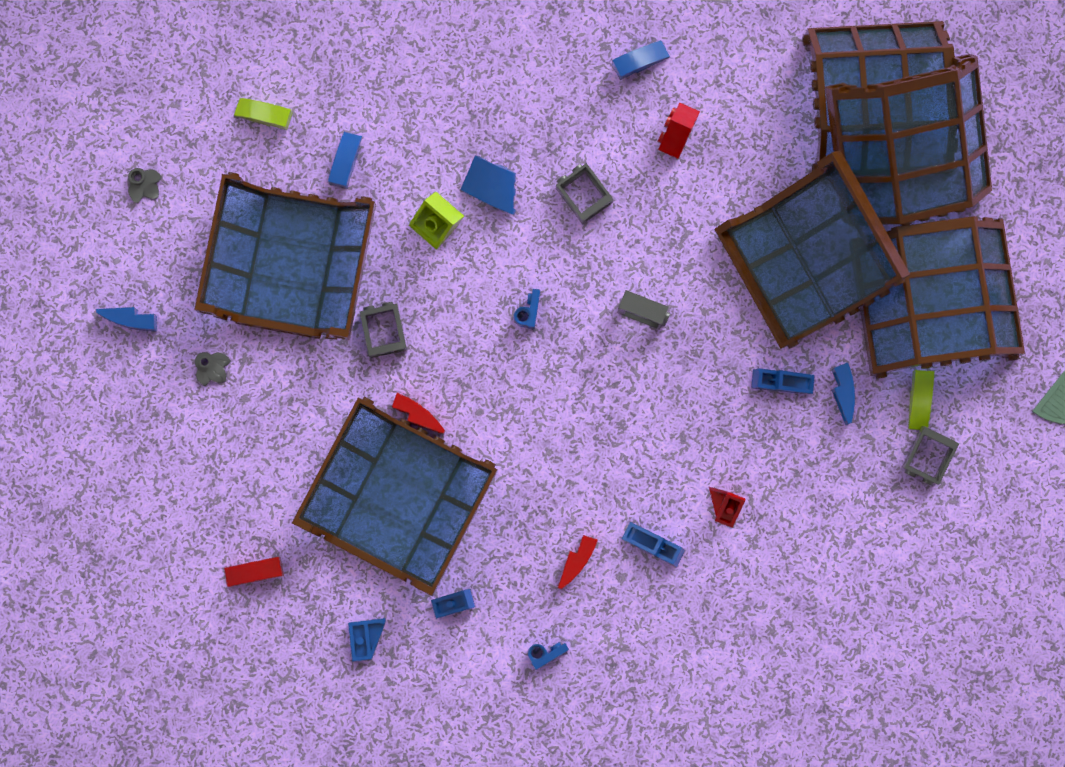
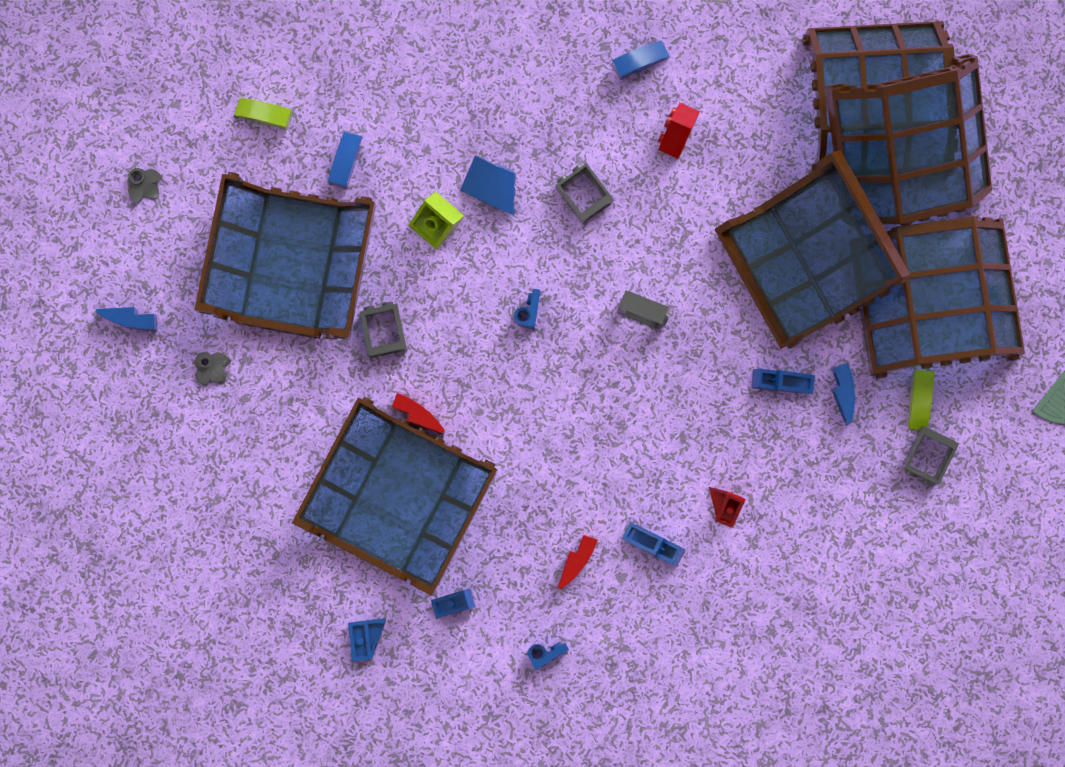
red slope [224,557,284,587] -> none

